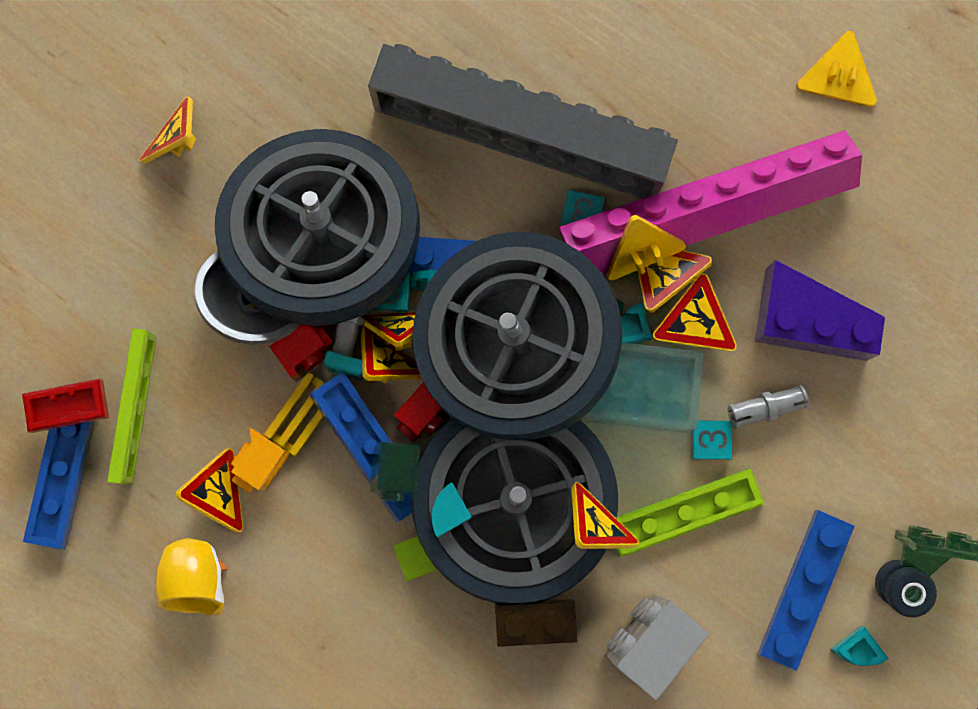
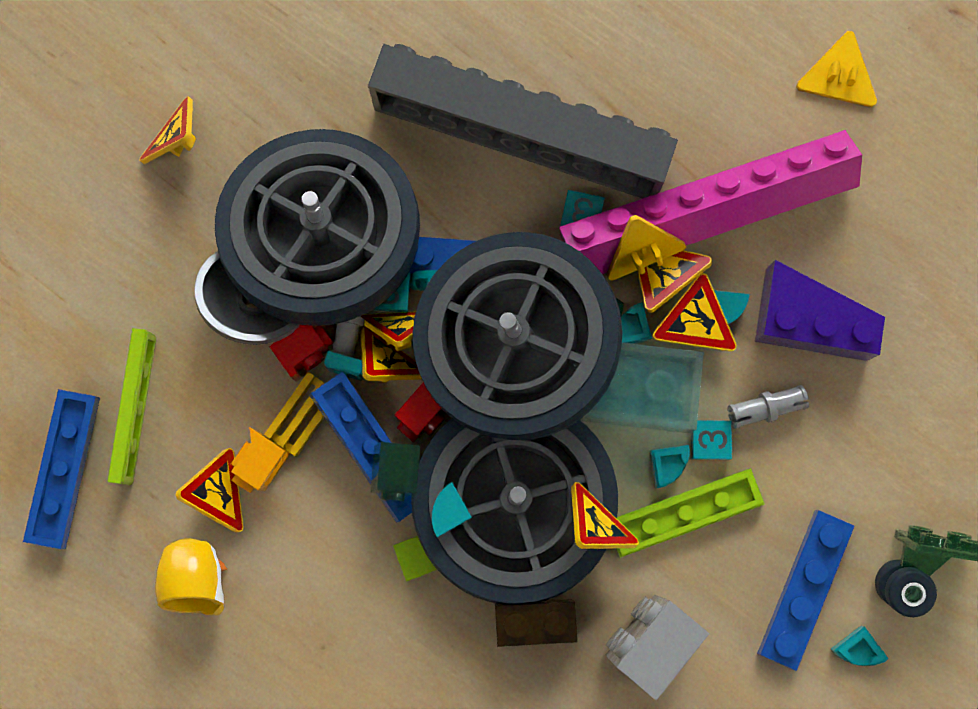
red plate [22,379,109,433] -> none
none -> teal tile [650,445,690,489]
none -> teal tile [714,290,750,325]

